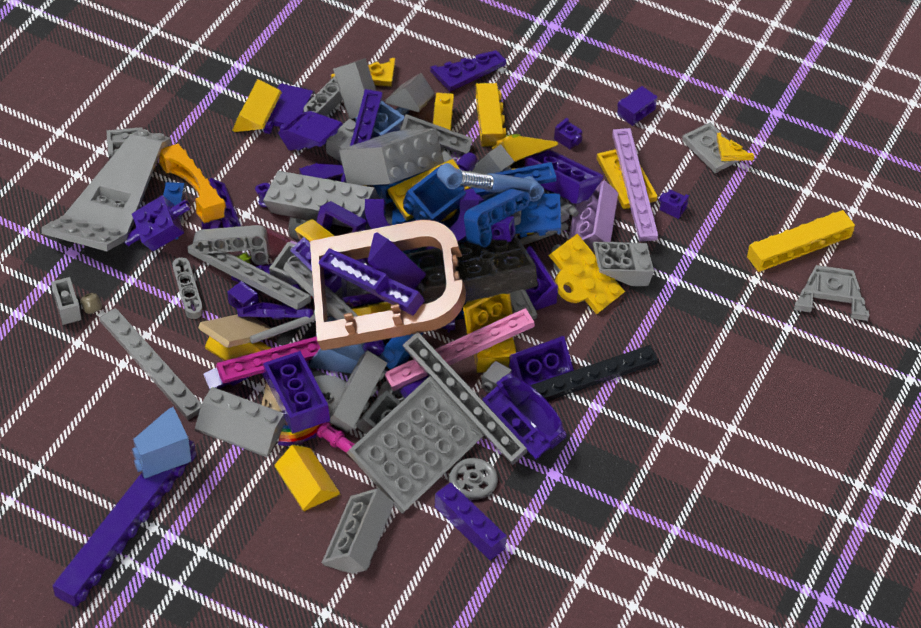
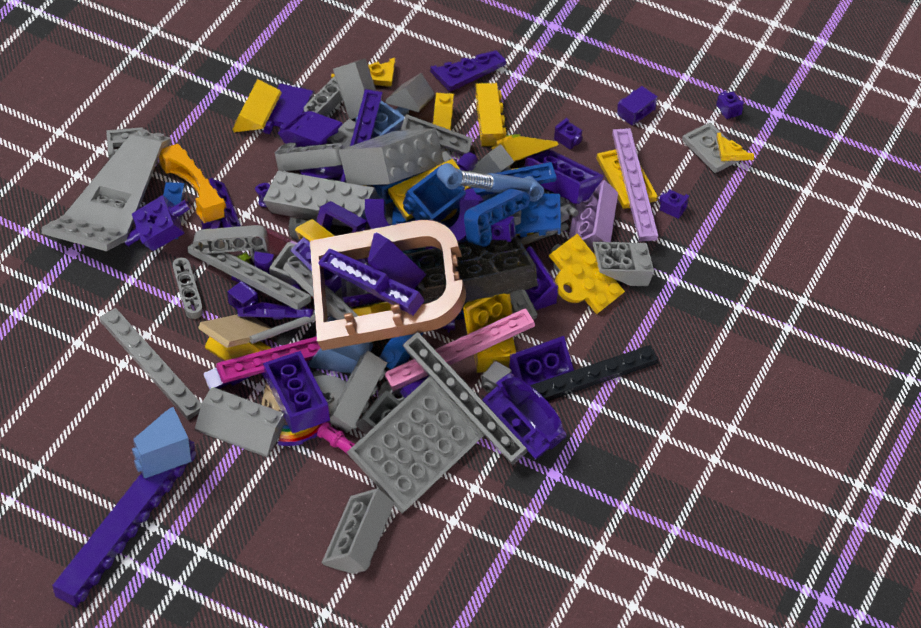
light grey brick [51,277,82,325] -> none
dark tan piece [80,293,102,314] -> none
yellow slope [275,445,340,512] -> none
dark purple piece [362,340,385,357] -> none
dark purple brick [435,482,507,561] -> none
light grey plate [449,458,498,500] -> none
yellow brick [747,210,855,272] -> none
light grey wing [794,265,869,321] -> none
none -> dark purple brick [254,252,274,274]
none -> light grey beam [275,143,343,171]
none -> dark purple brick [716,91,744,119]

